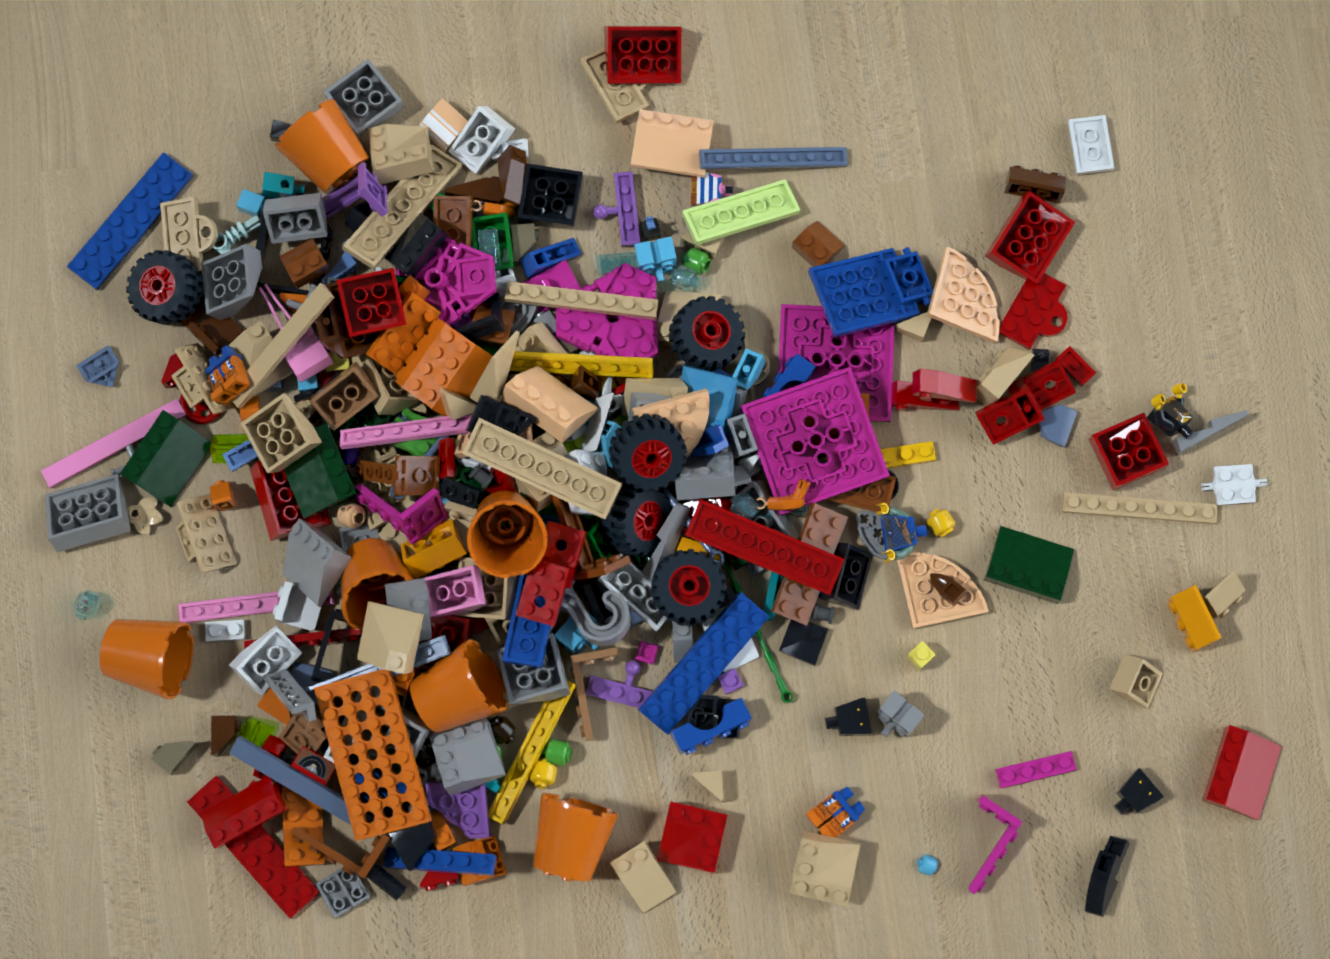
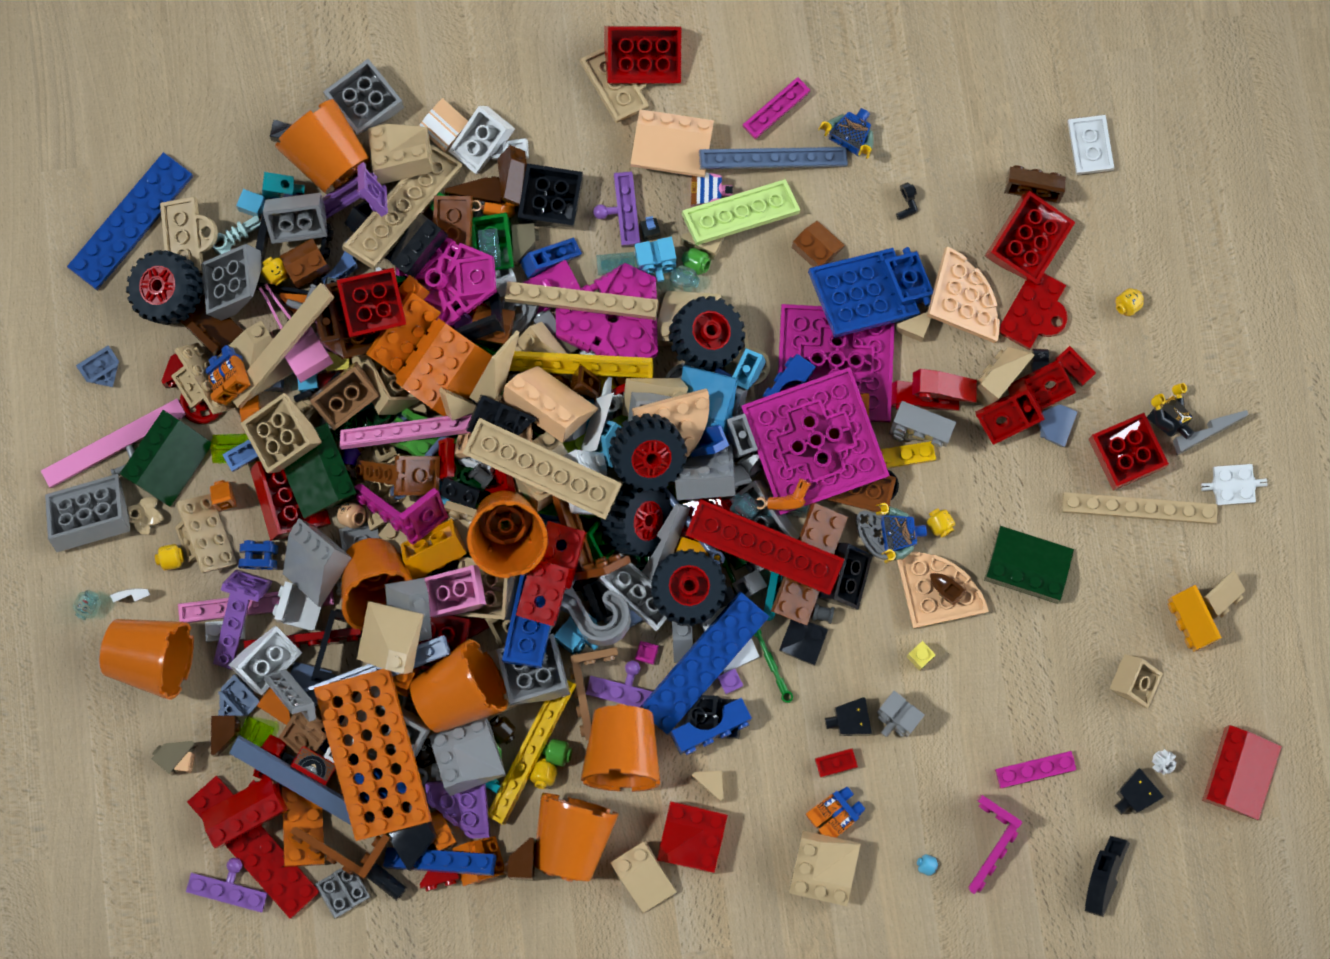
none -> white slope [110,588,150,602]
none -> yellow head [155,544,185,571]
none -> light nougat slope [174,752,195,773]
none -> medium lavender plate [186,858,268,913]
none -> medium lavender bracket [213,570,272,669]
none -> sand blue slope [218,674,261,716]
none -> blue brick [238,540,278,570]
none -> yellow head [261,257,288,286]
none -> reddish brown slope [504,838,536,881]
none -> orange cone [581,704,660,792]
none -> light grey brick [732,569,767,597]
none -> dark pink plate [742,77,810,140]
none -> red plate [814,748,858,778]
none -> torso [818,108,874,159]
none -> light grey slope [889,401,956,447]
none -> black plate [896,182,918,220]
none -> yellow head [1115,288,1144,316]
none -> white gear [1152,749,1177,775]

